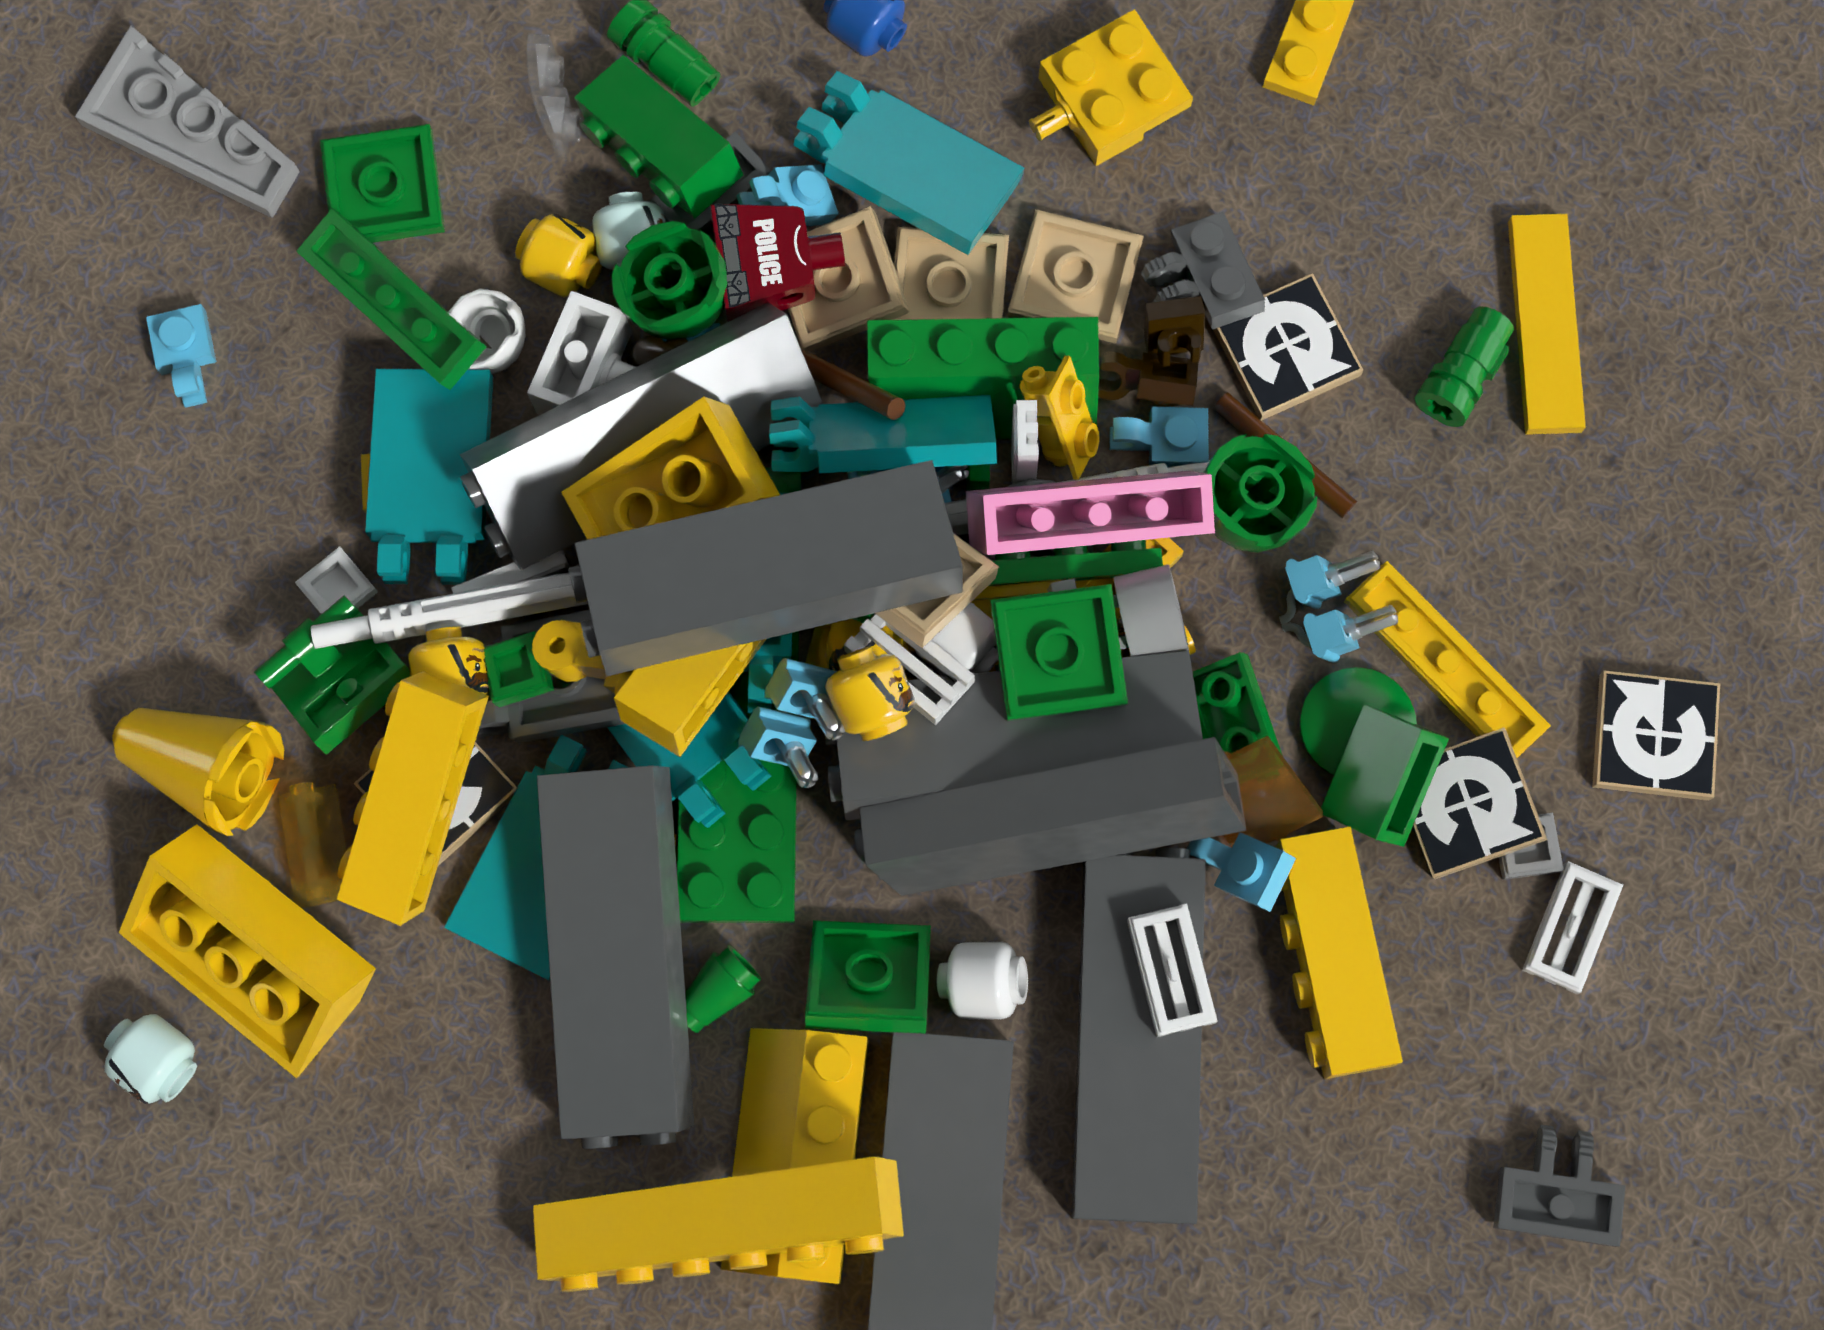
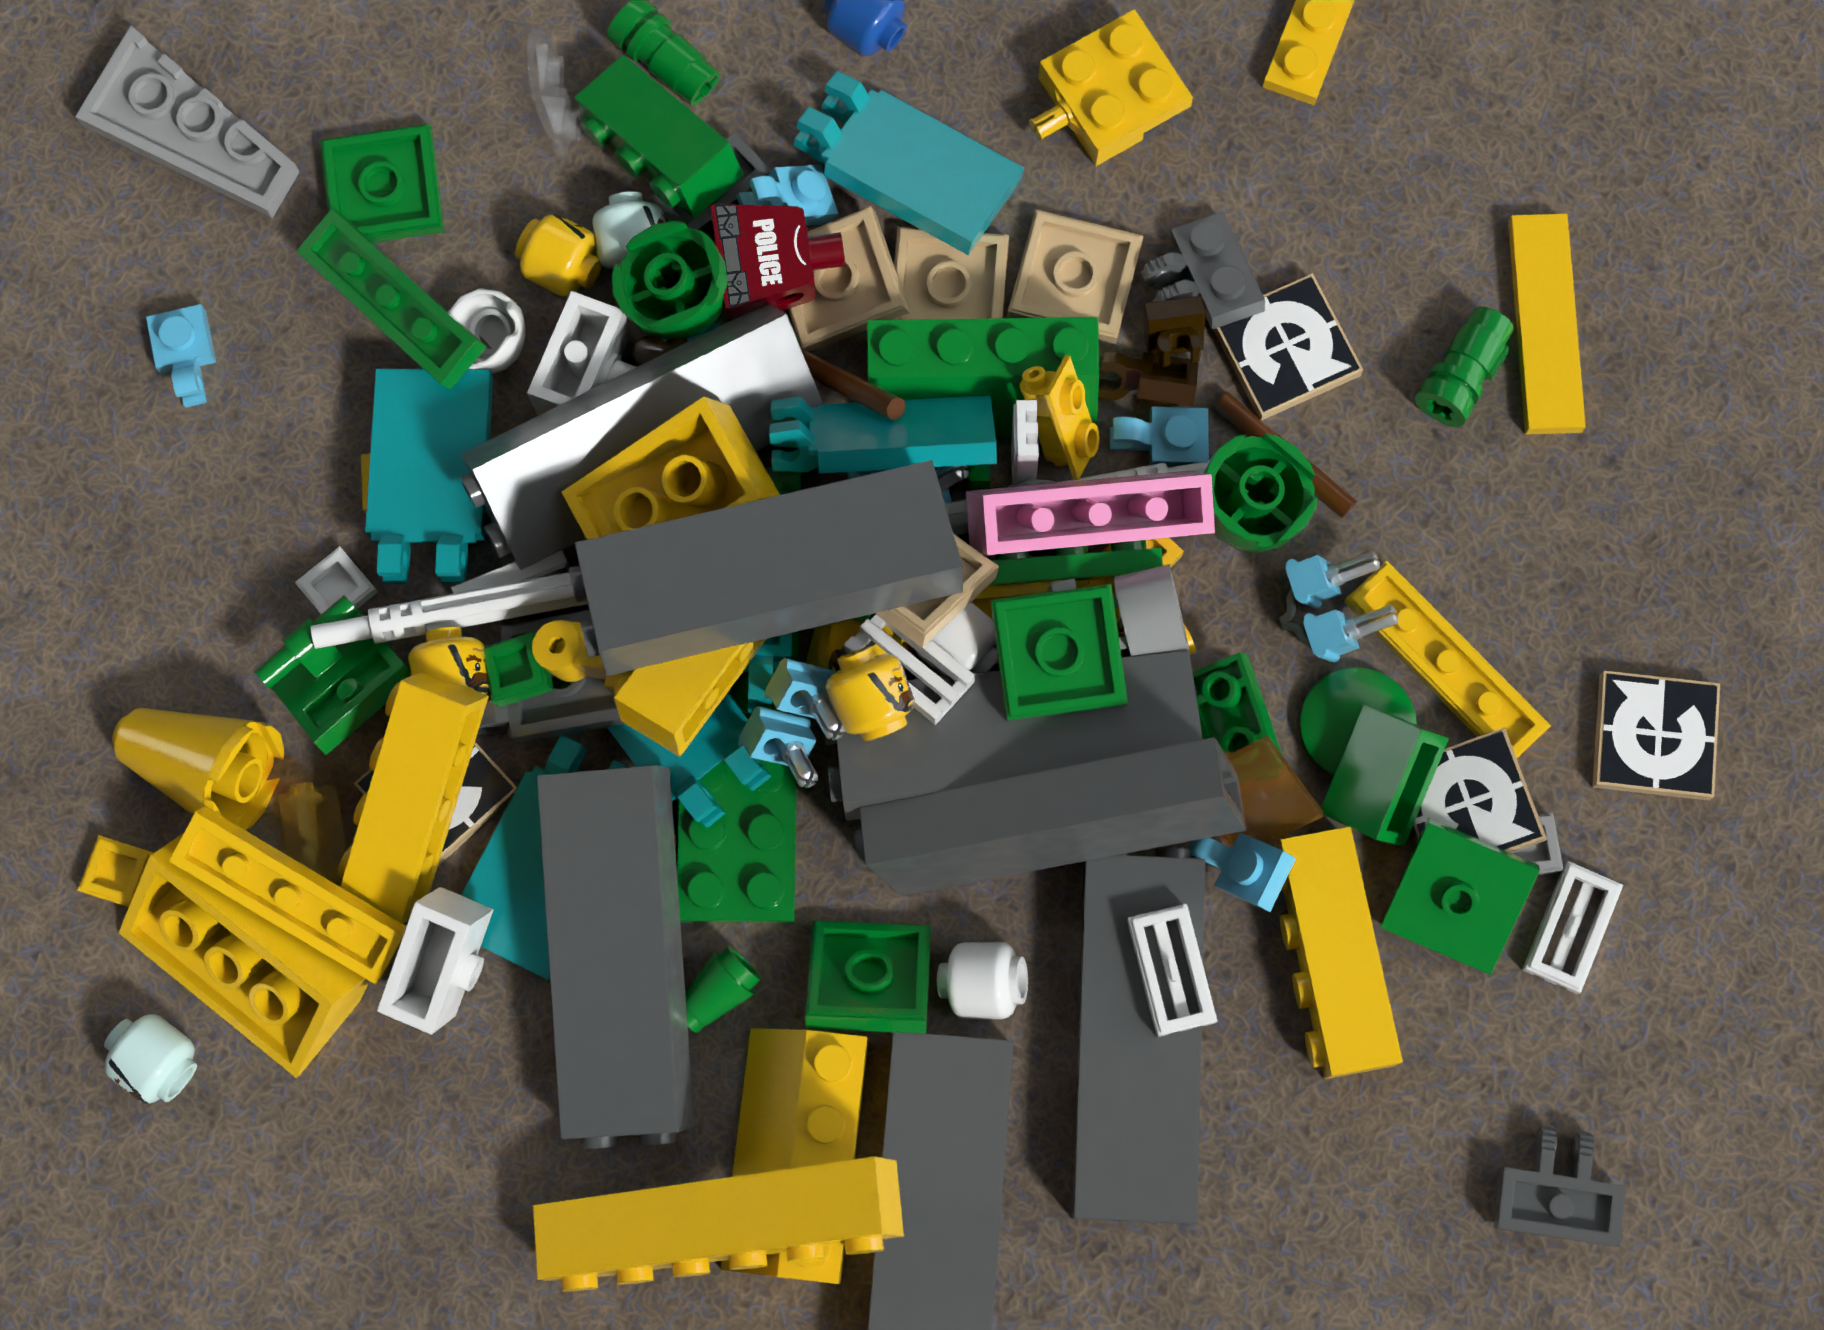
none -> yellow tile [77,835,153,907]
none -> yellow plate [169,806,407,985]
none -> white brick [377,887,494,1035]
none -> green plate [1380,818,1540,975]

